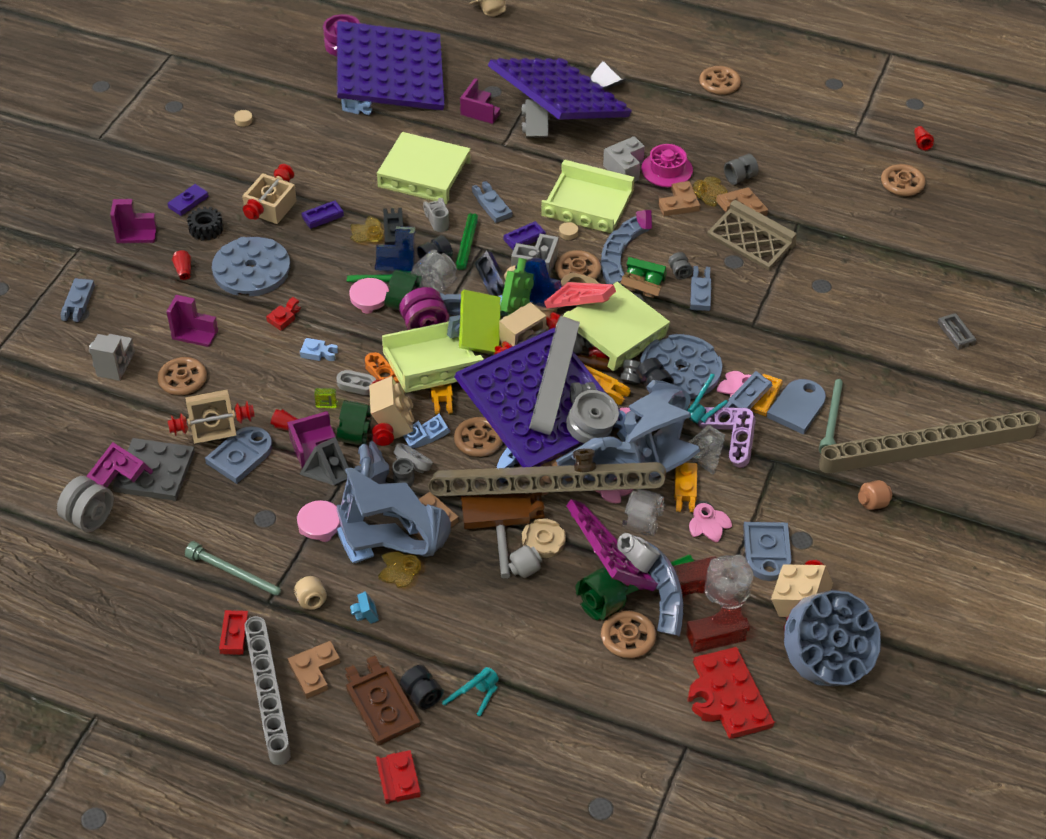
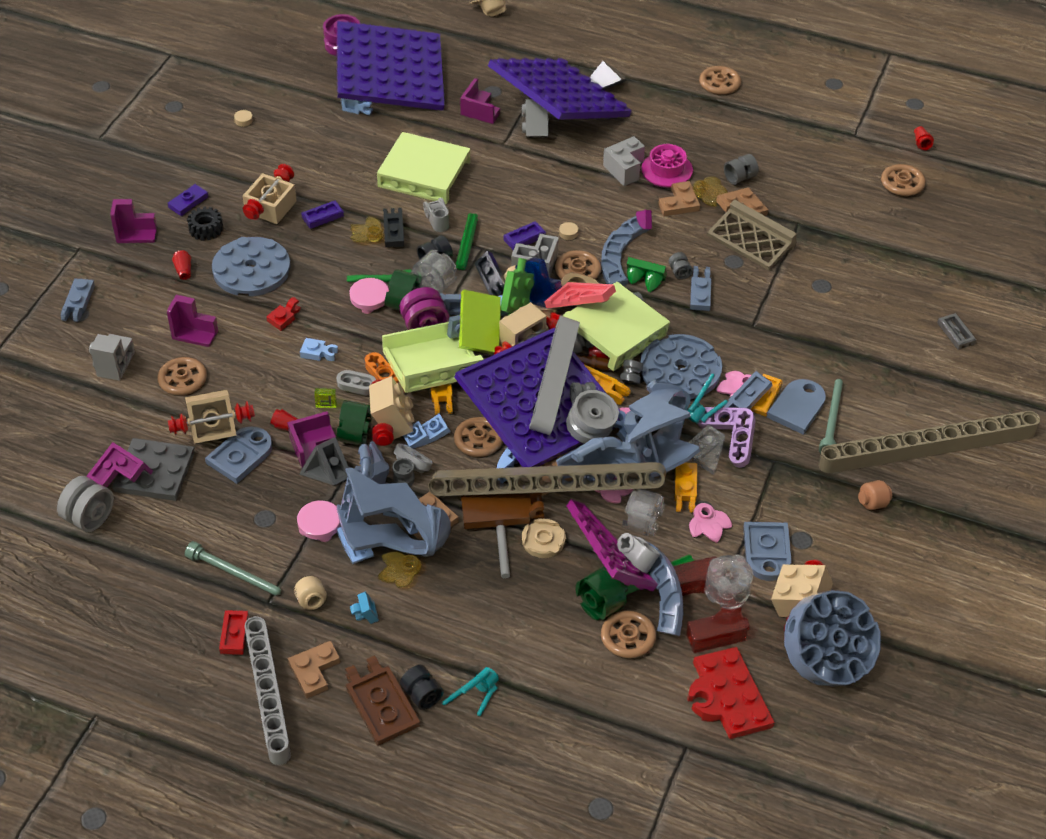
clear blue panel [375,227,415,271] -> none
red plate [376,750,421,804] -> none
sand blue hinge [472,181,512,223] -> none
light grey head [508,545,543,578] -> none
yellowish green panel [541,160,634,233] -> none
dark brown wheel [573,448,596,472] -> none
medium nougat plate [620,272,662,298] -> none
black wheel [636,357,674,386] -> none

